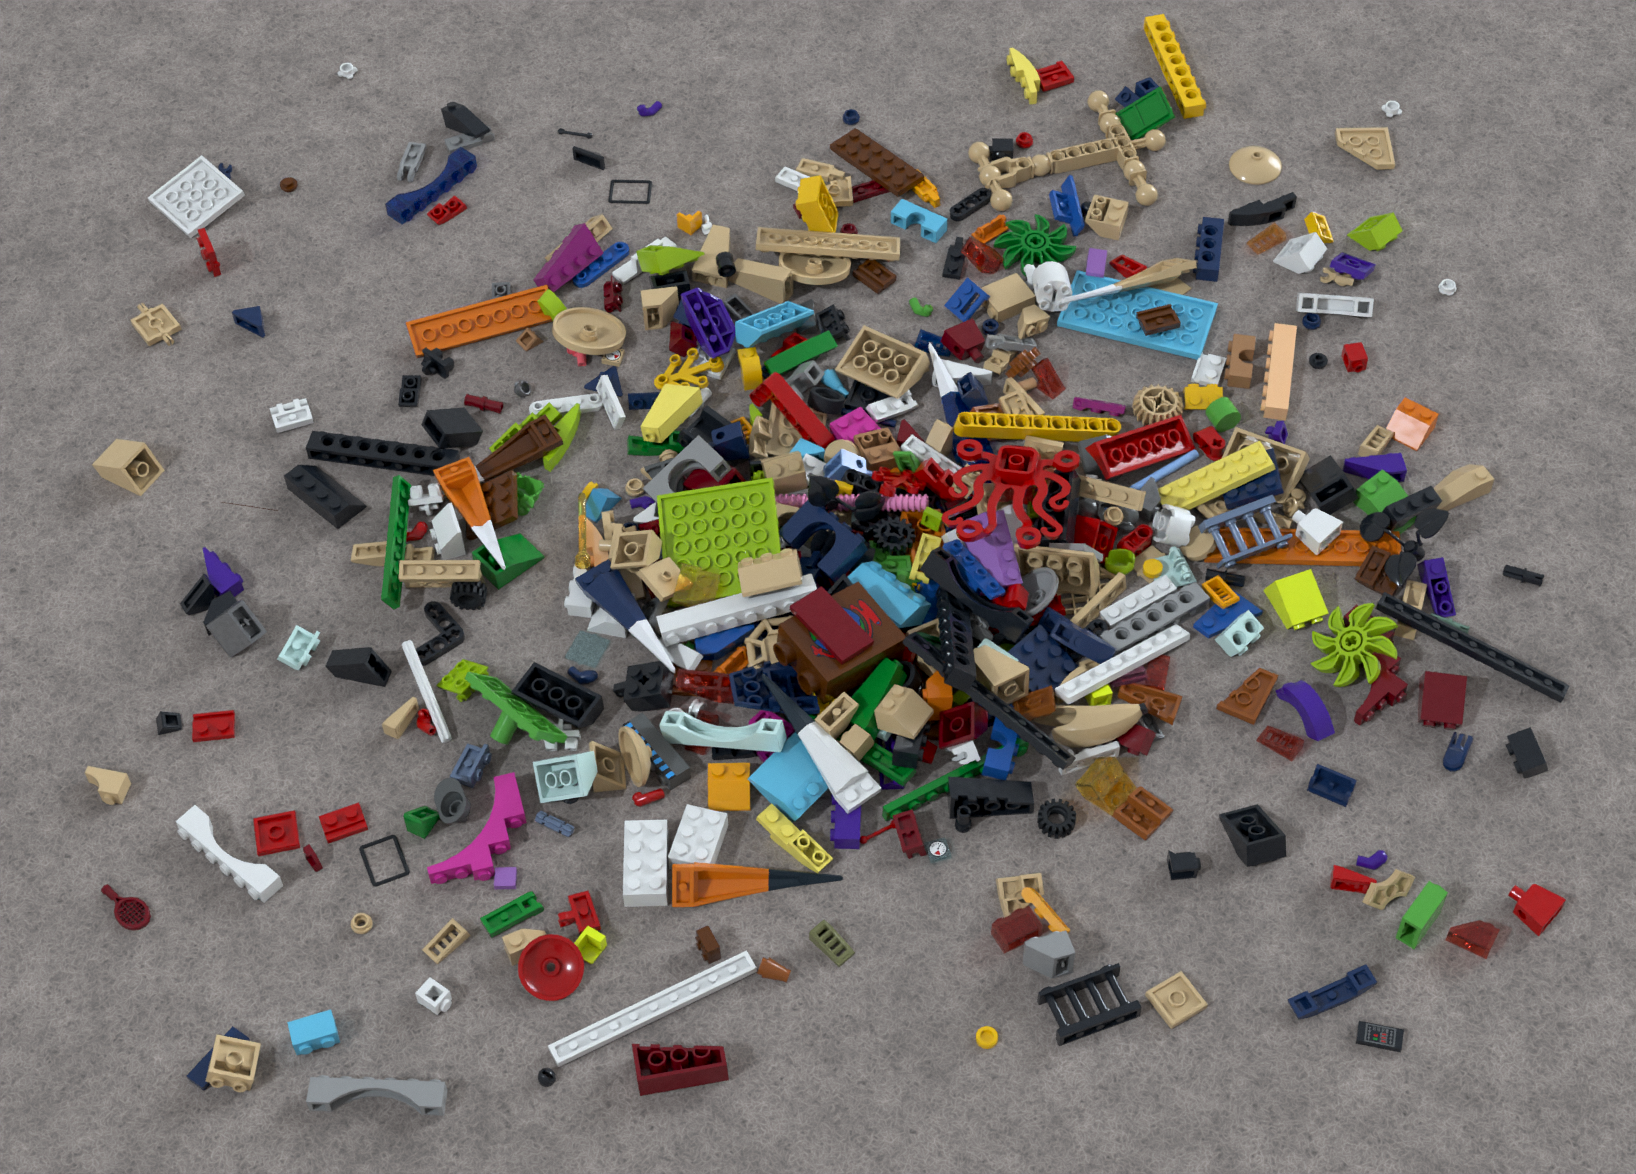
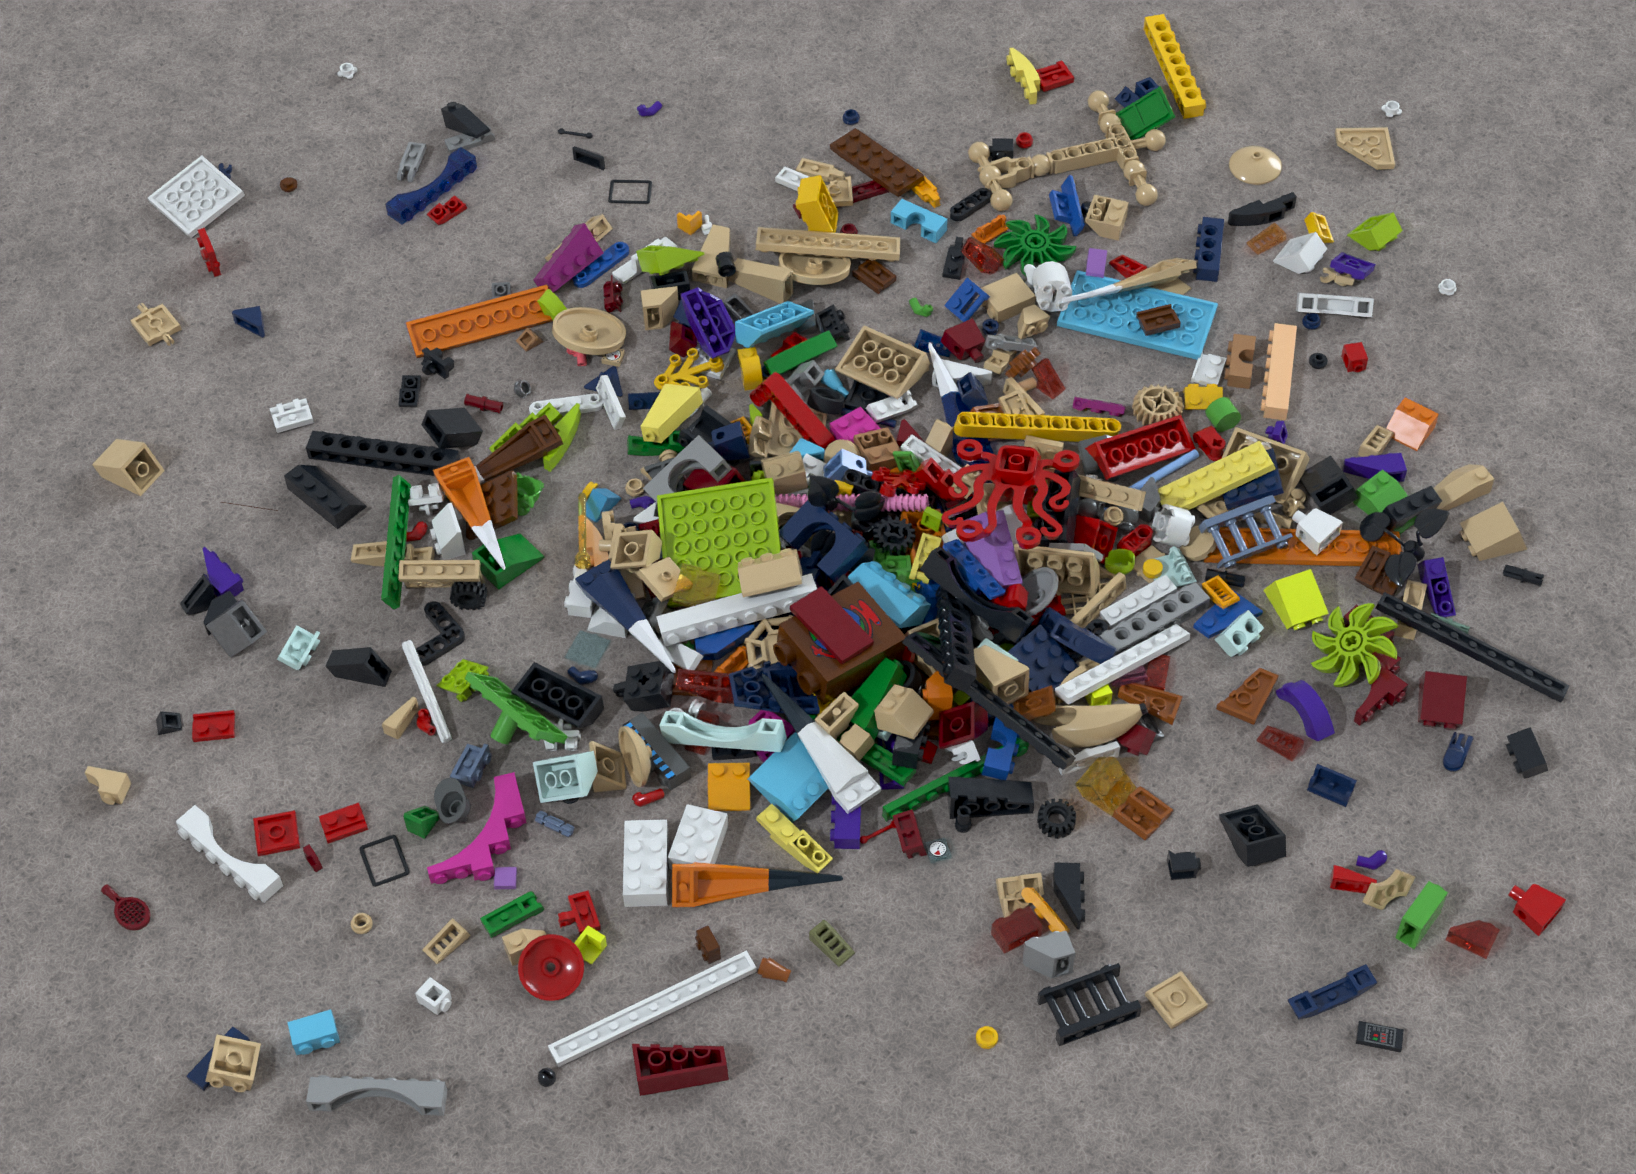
none -> black slope [1053,862,1085,929]
none -> tan slope [1459,502,1527,561]

